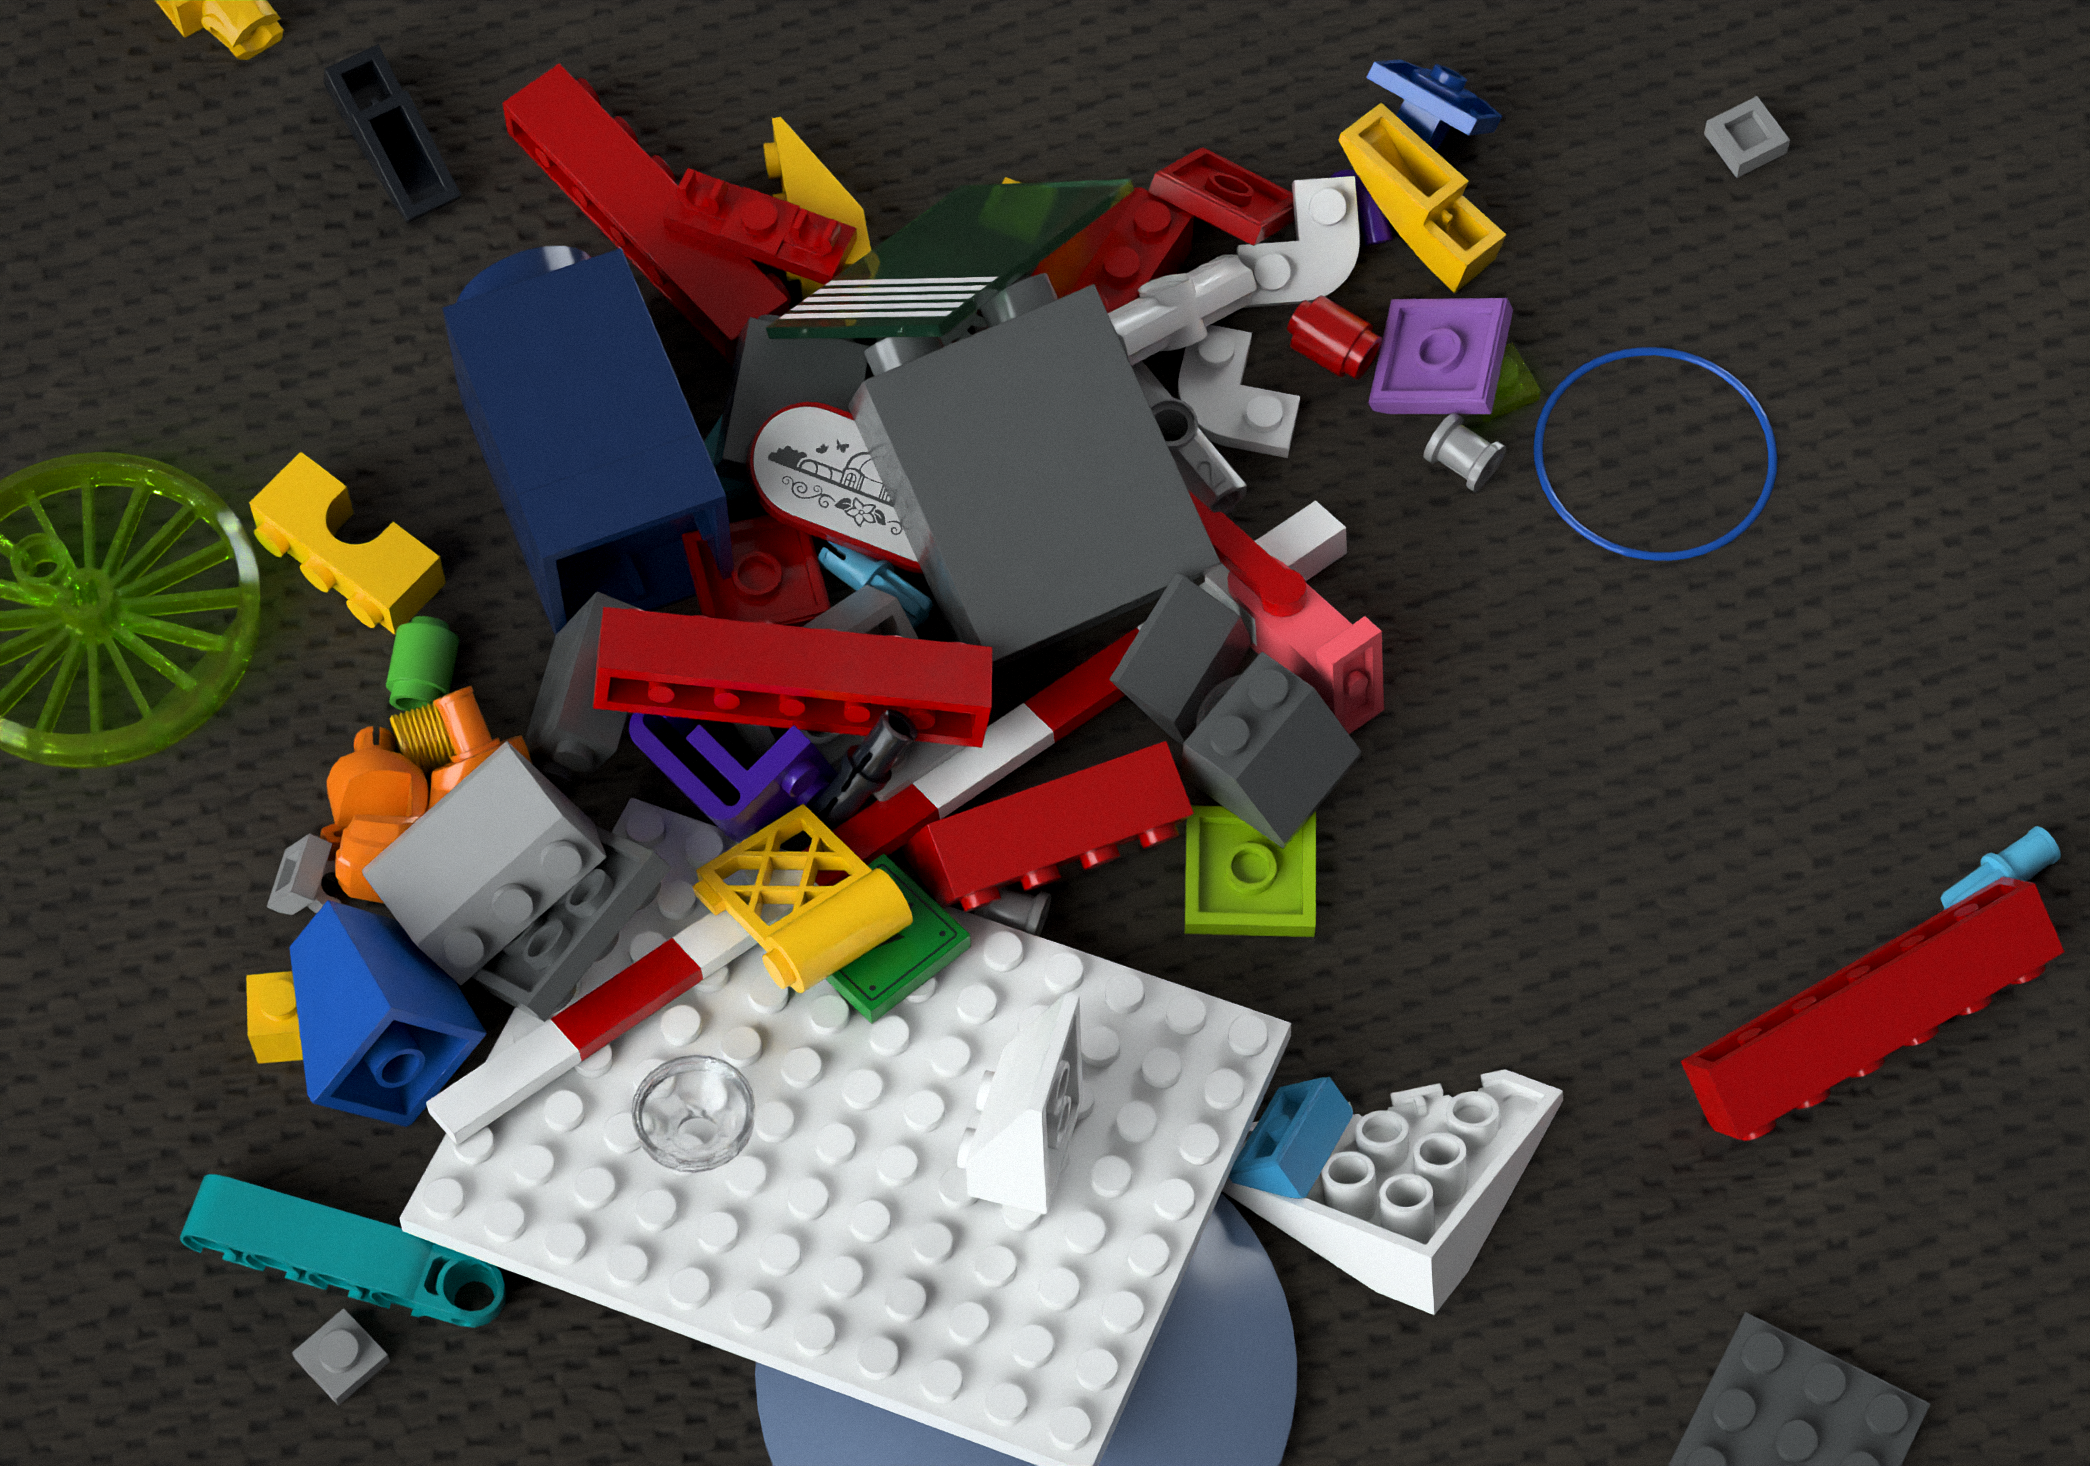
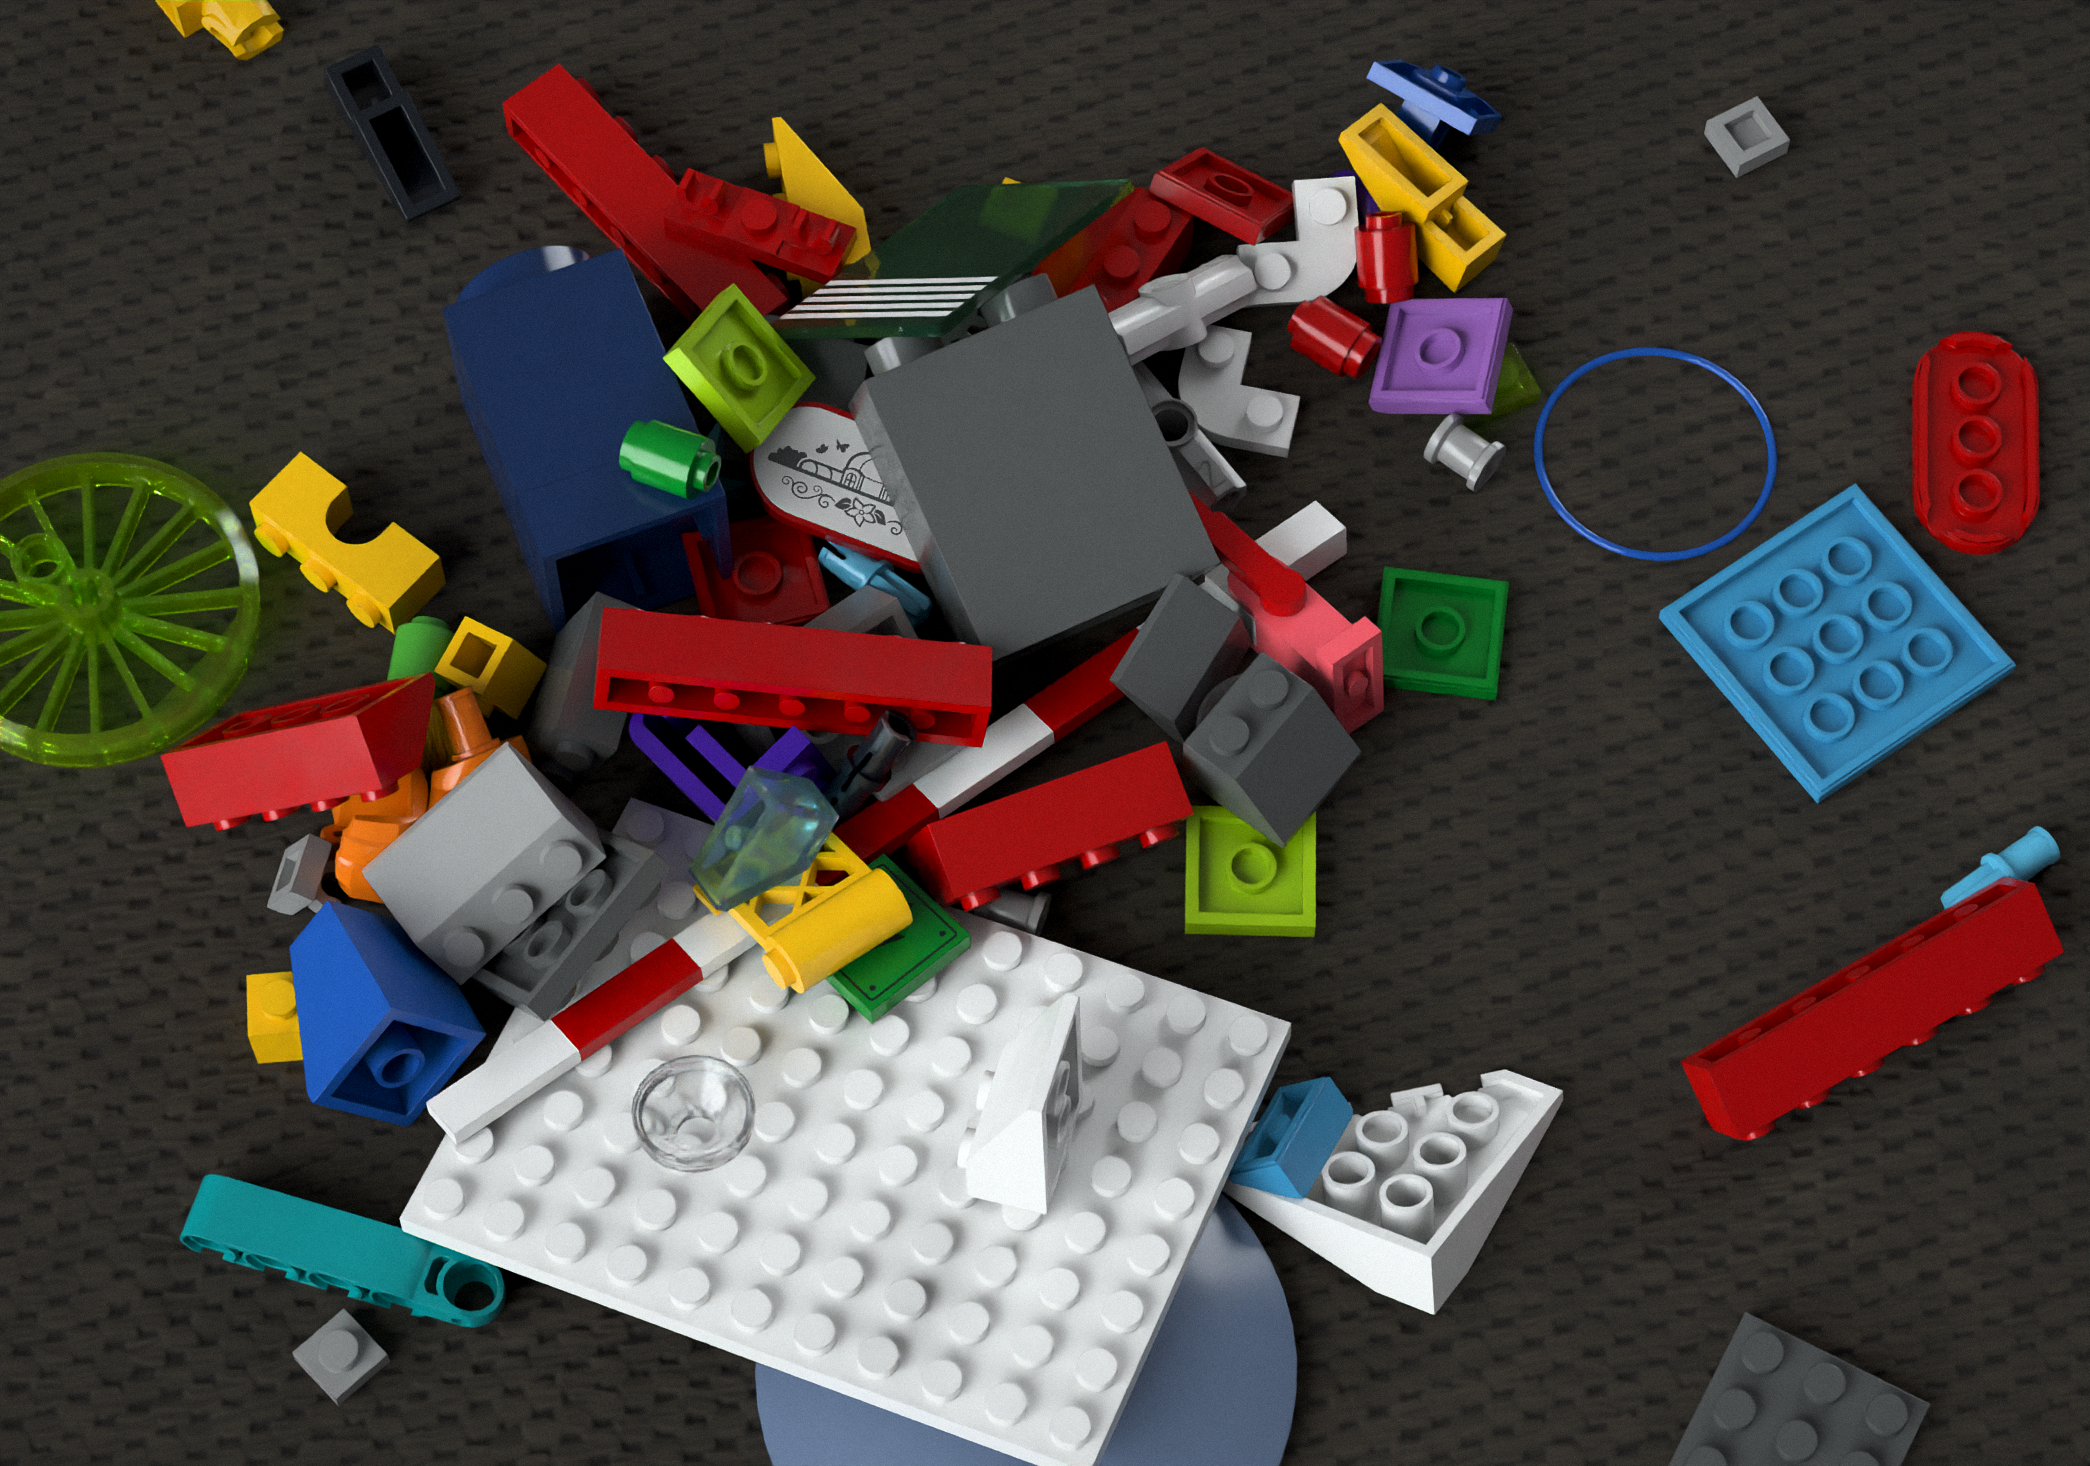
none -> red slope [160,672,436,831]
none -> yellow brick [434,616,548,720]
none -> green brick [619,419,721,500]
none -> lime plate [663,283,816,454]
none -> clear light blue slope [688,765,840,912]
none -> red brick [1354,211,1419,303]
none -> green tile [1377,566,1509,700]
none -> dark azure tile [1659,483,2016,804]
none -> red tile [1912,331,2040,555]

